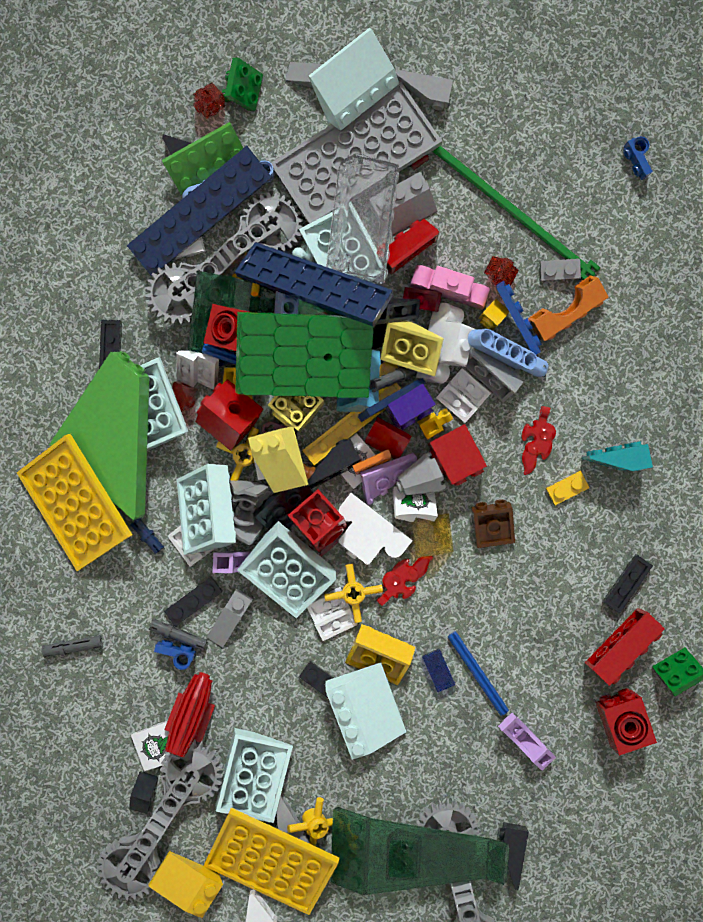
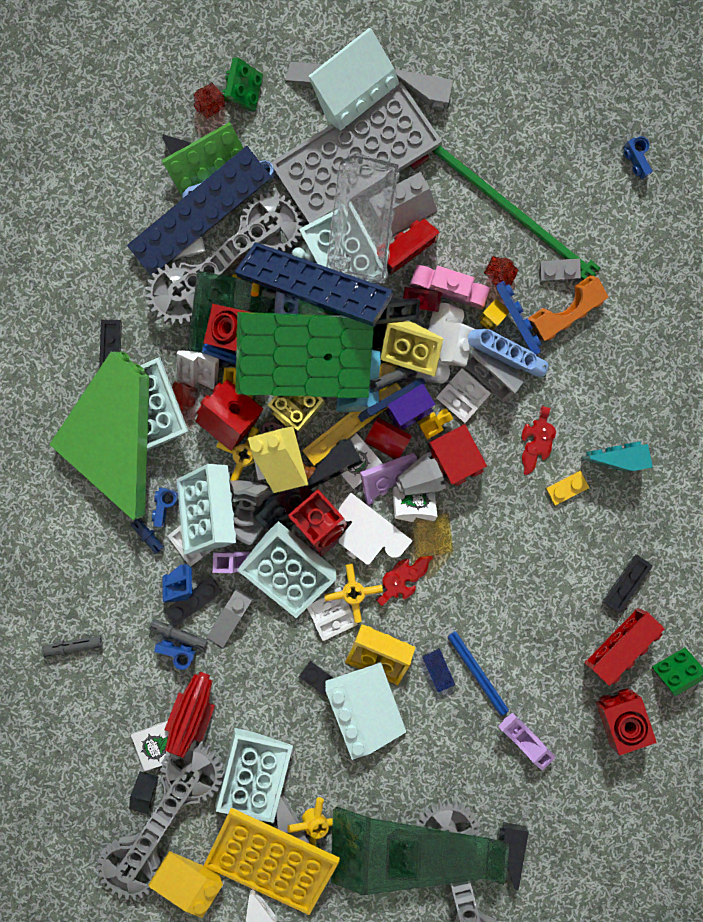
yellow plate [17,434,132,571] -> none
orange tile [352,450,391,475] -> none
reddish brown plate [471,499,515,548] -> none
none -> blue plate [152,487,179,527]
none -> blue slope [162,563,192,603]

